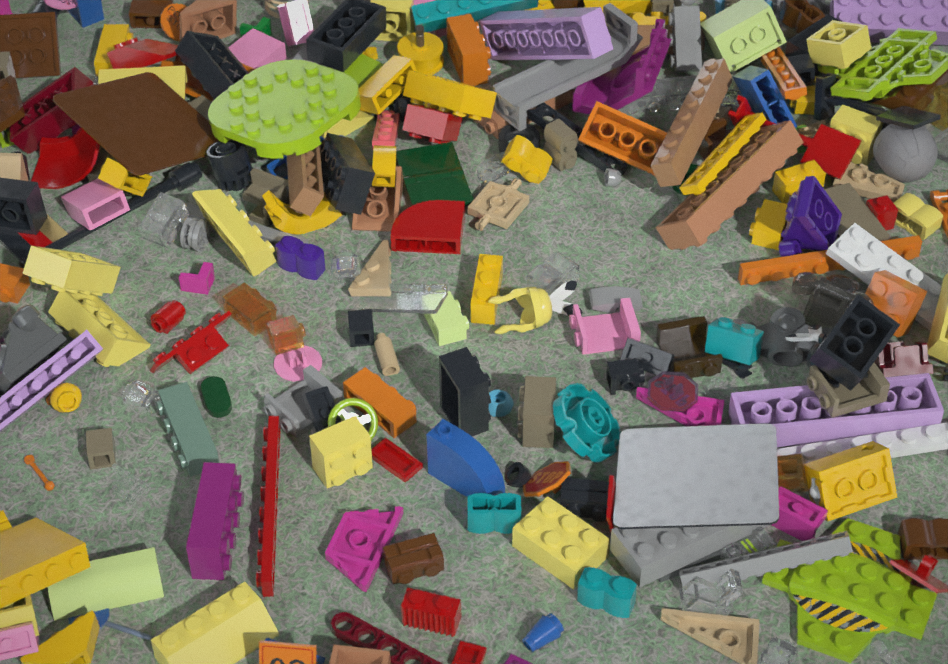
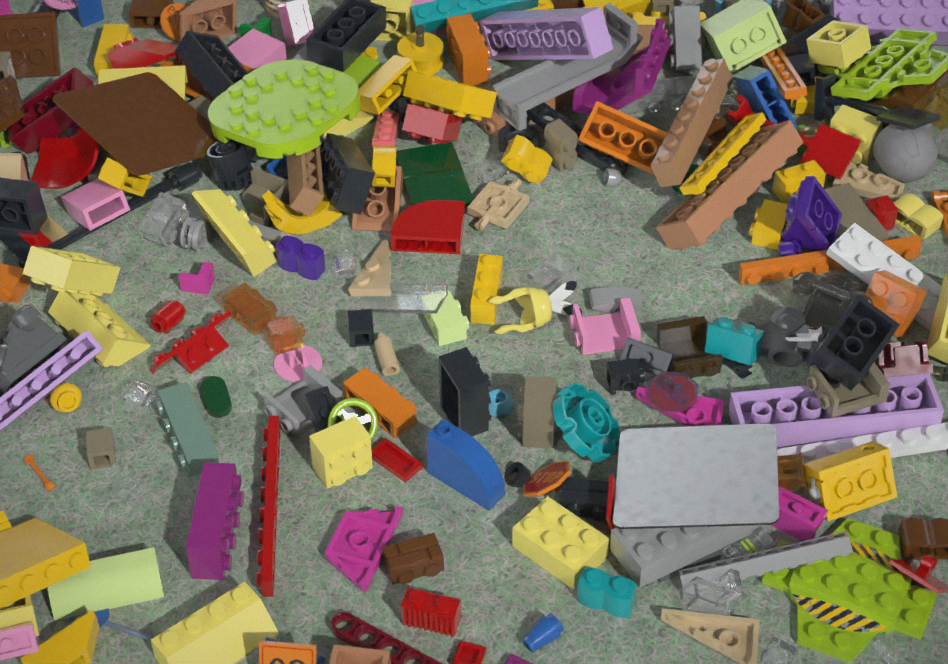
teal brick [467,493,521,534] -> none

